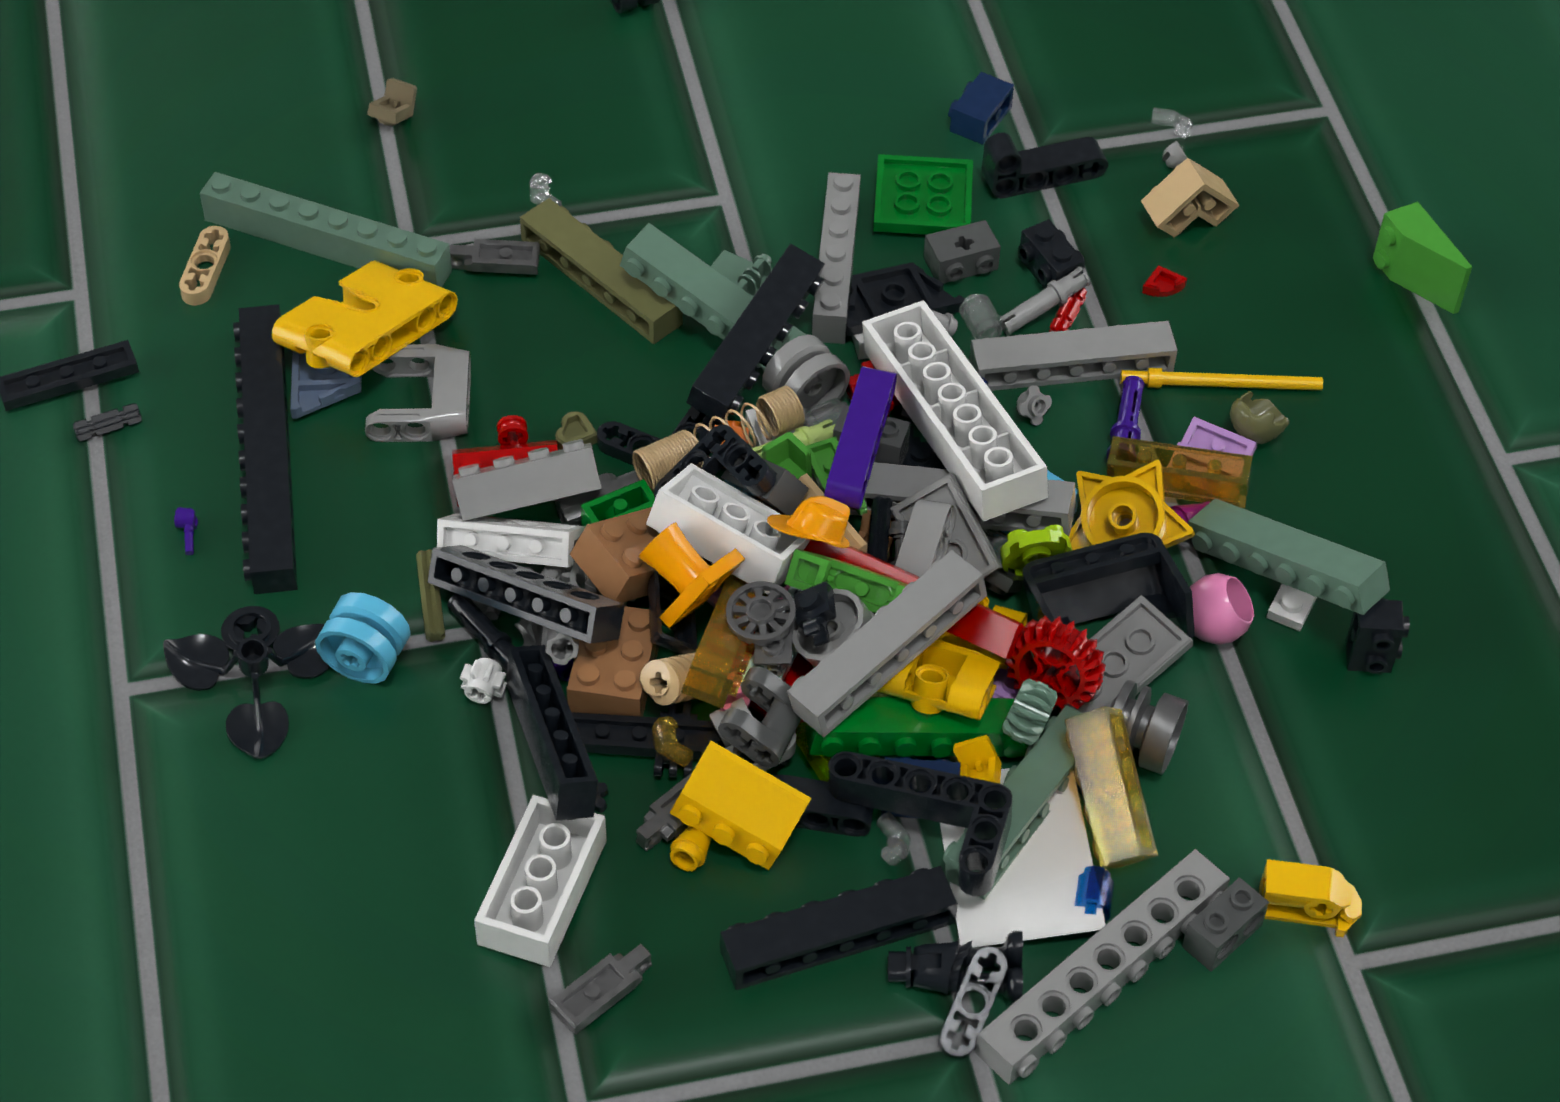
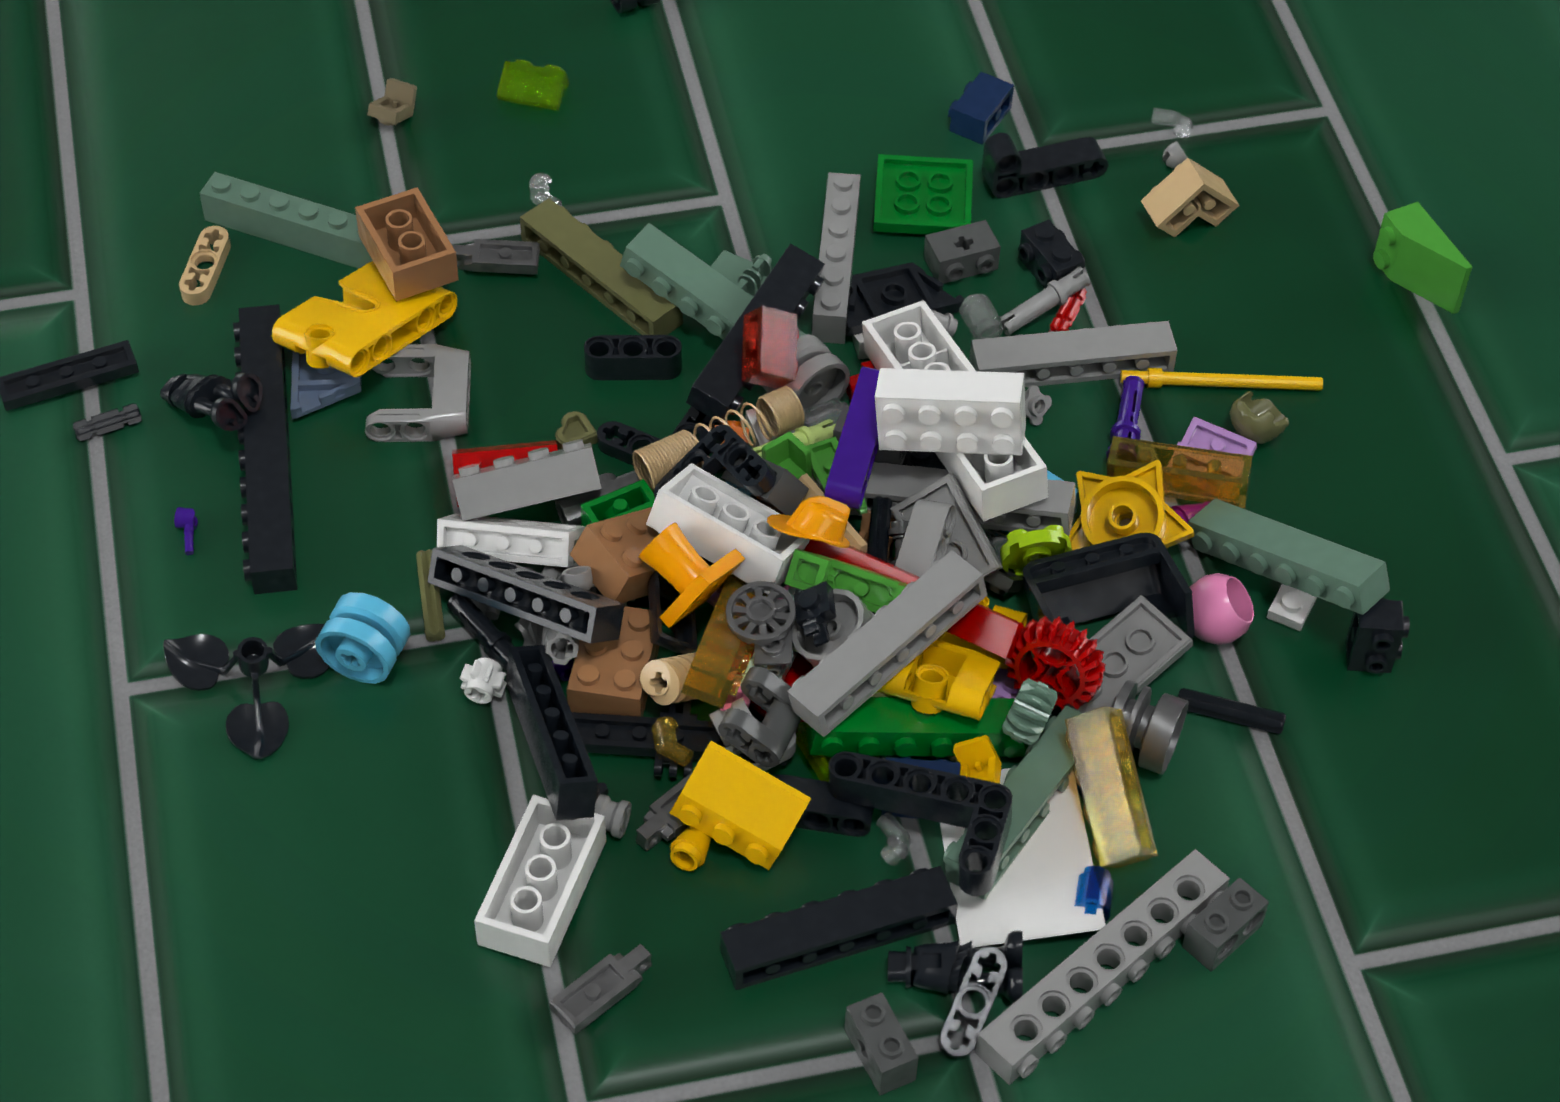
black gear [221,606,281,651] -> none
red bush [496,415,529,445] -> none
red tile [1142,265,1187,297] -> none
yellow piece [1259,859,1362,937] -> none
none -> black piece [160,372,263,431]
none -> medium nougat brick [355,187,458,301]
none -> clear neon green bracket [497,59,569,110]
none -> light grey hinge [562,566,593,591]
none -> black beam [584,335,682,380]
none -> light grey wheel [594,794,631,839]
none -> clear red brick [742,306,799,389]
none -> dark grey brick [844,992,918,1095]
none -> white brick [875,368,1026,456]
none -> black axle [1178,688,1286,734]

